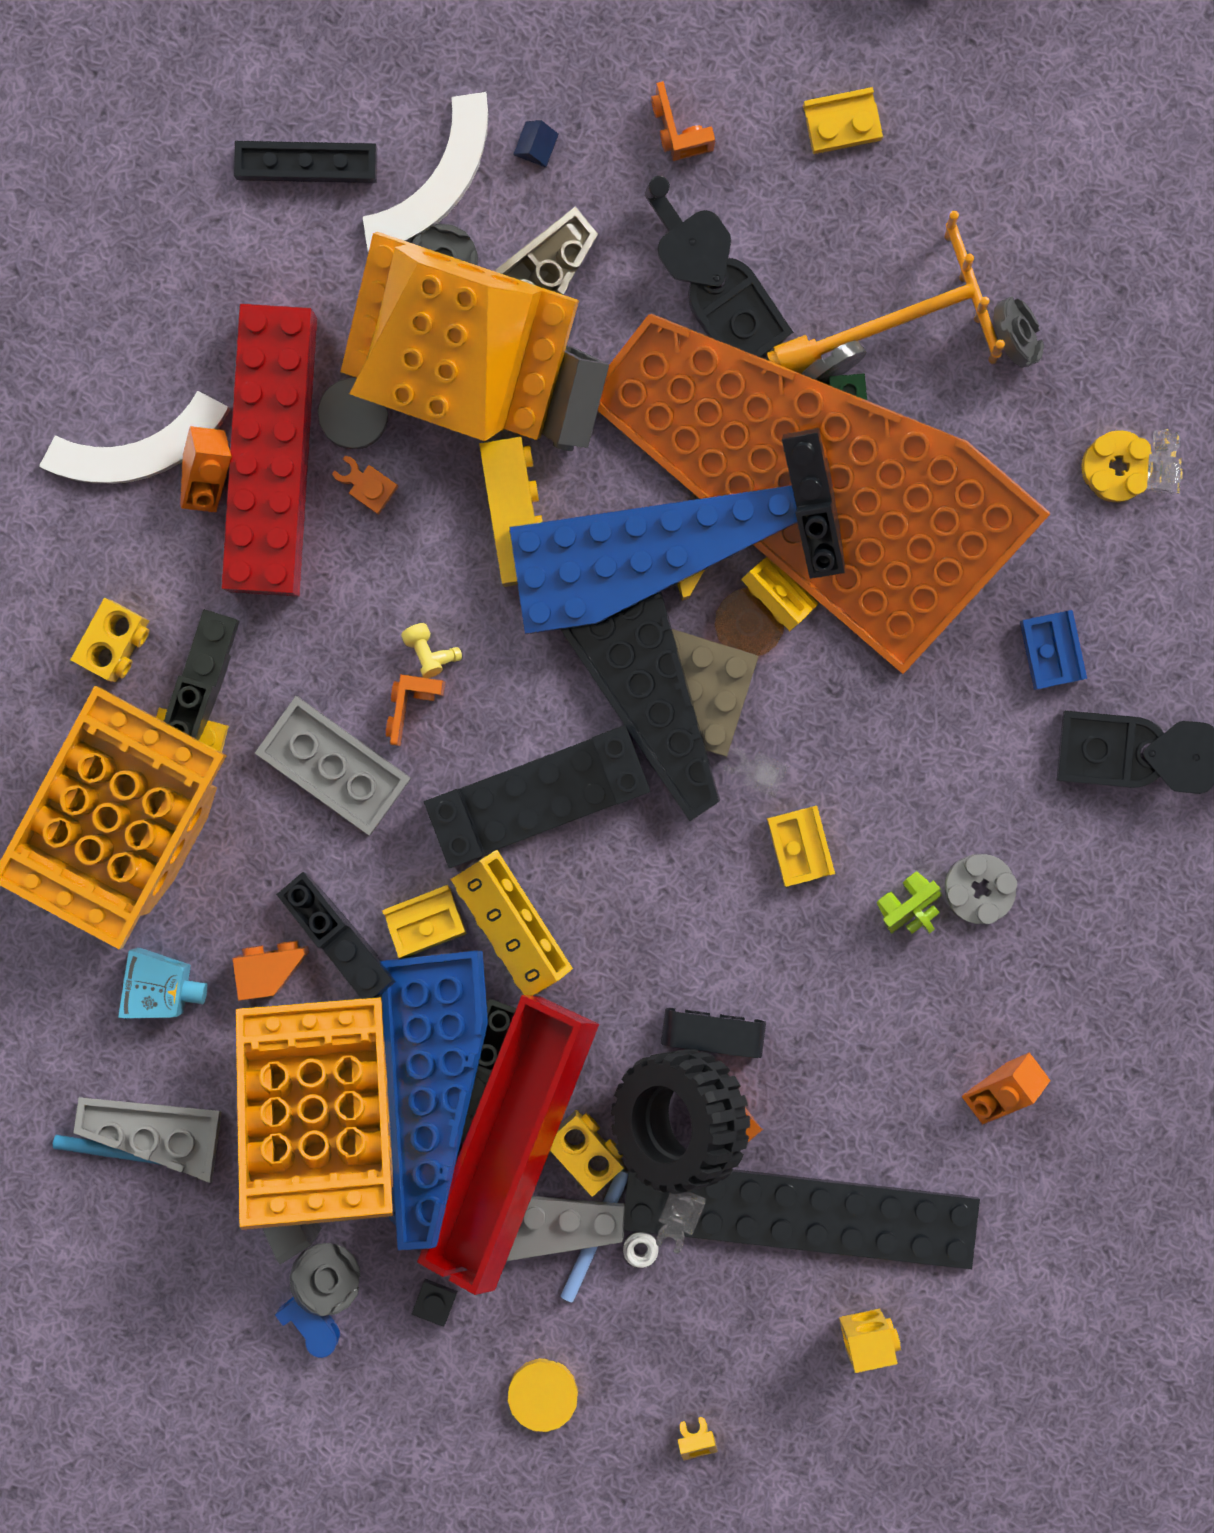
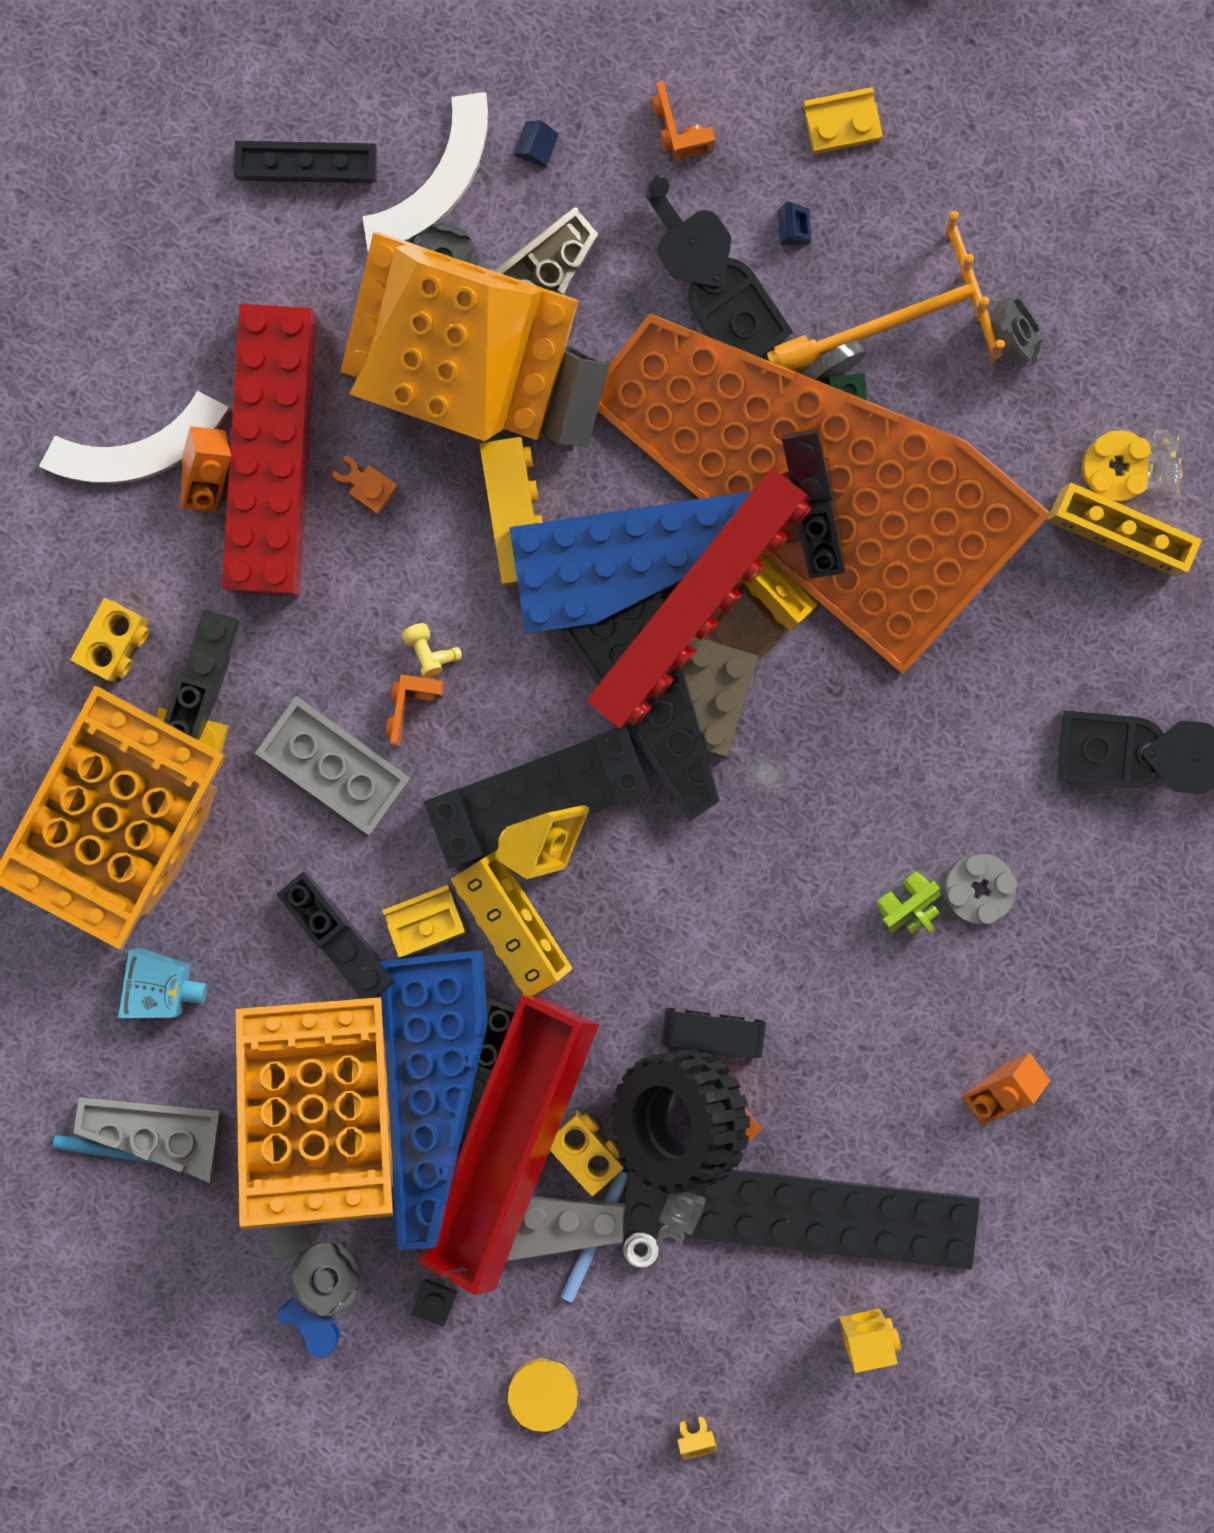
orange slope [232,941,309,1001] -> none
dark grey tile [318,378,388,449] -> none
yellow plate [766,805,835,887] -> none
blue plate [1019,610,1087,690] -> none
none -> yellow slope [494,805,590,879]
none -> red brick [586,467,812,728]
none -> dark blue slope [778,201,811,245]
none -> yellow brick [1047,483,1202,577]

